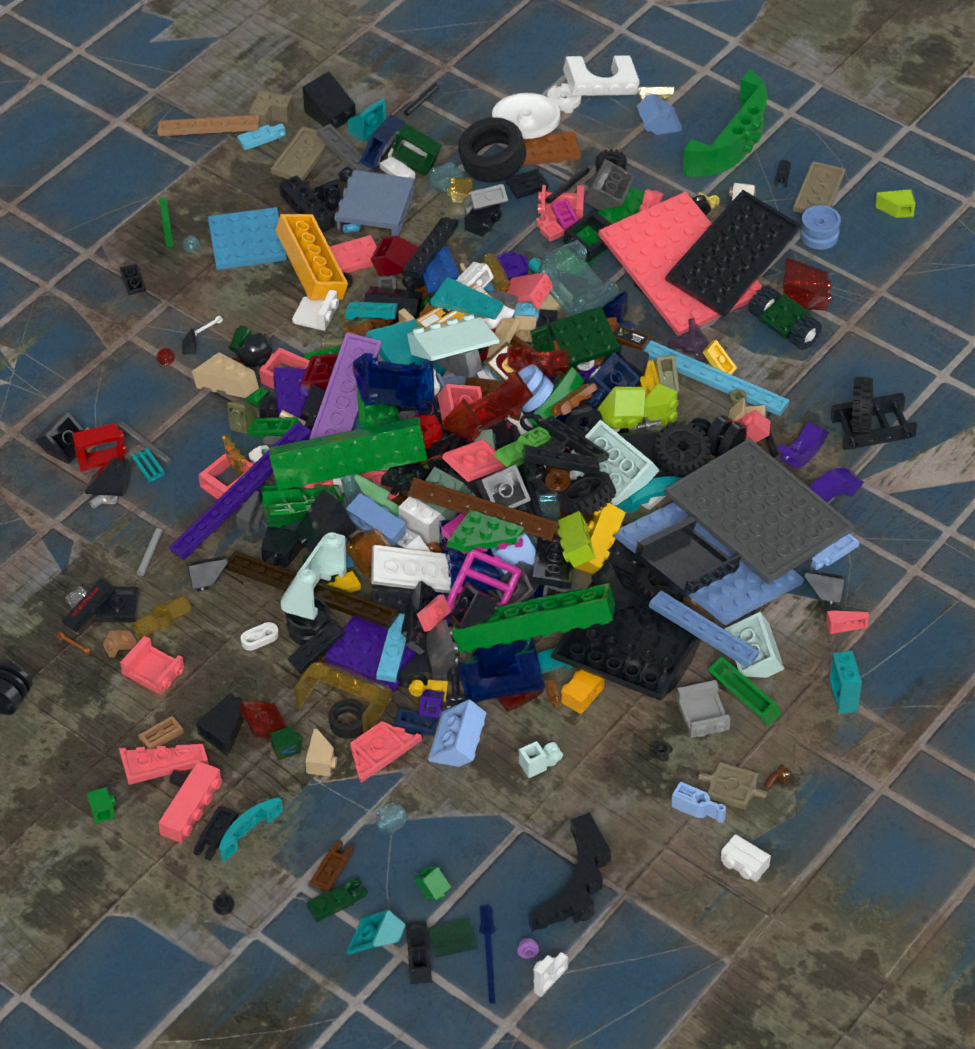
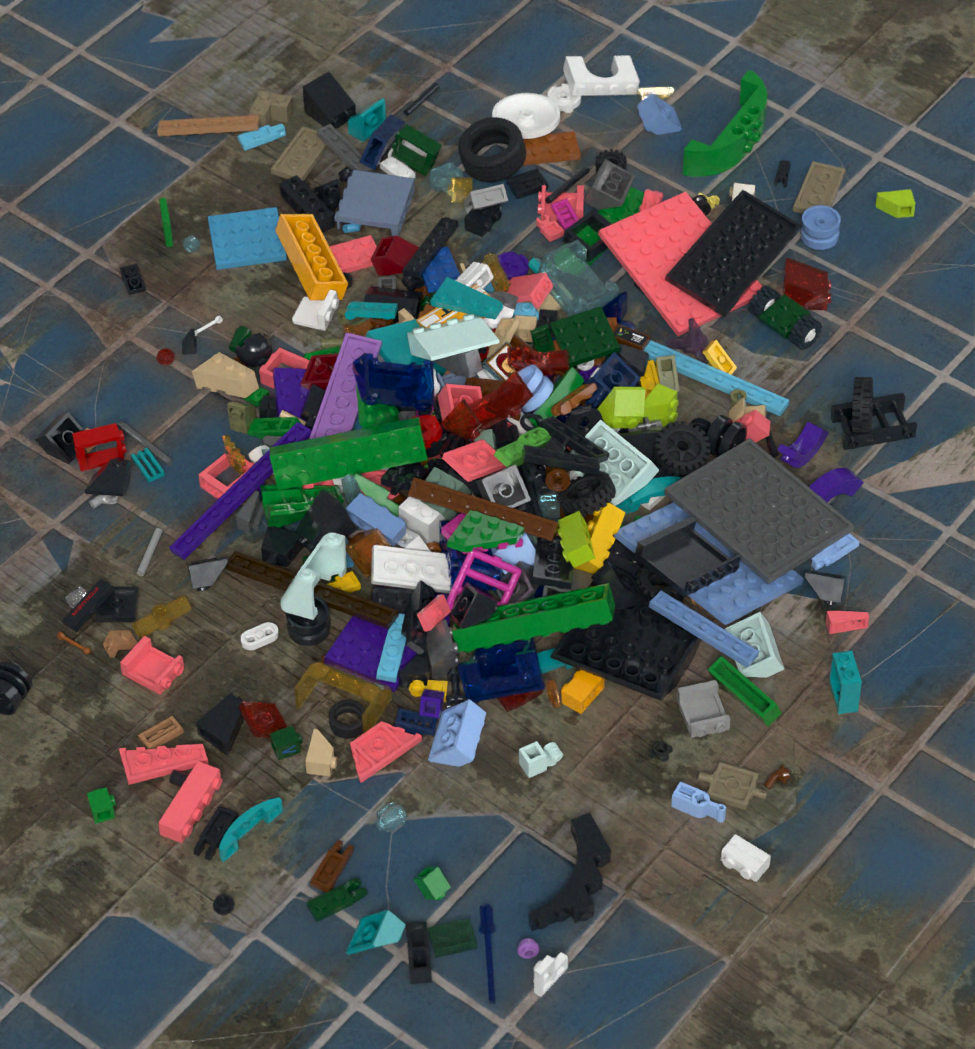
black tile [287,620,345,674] -> none

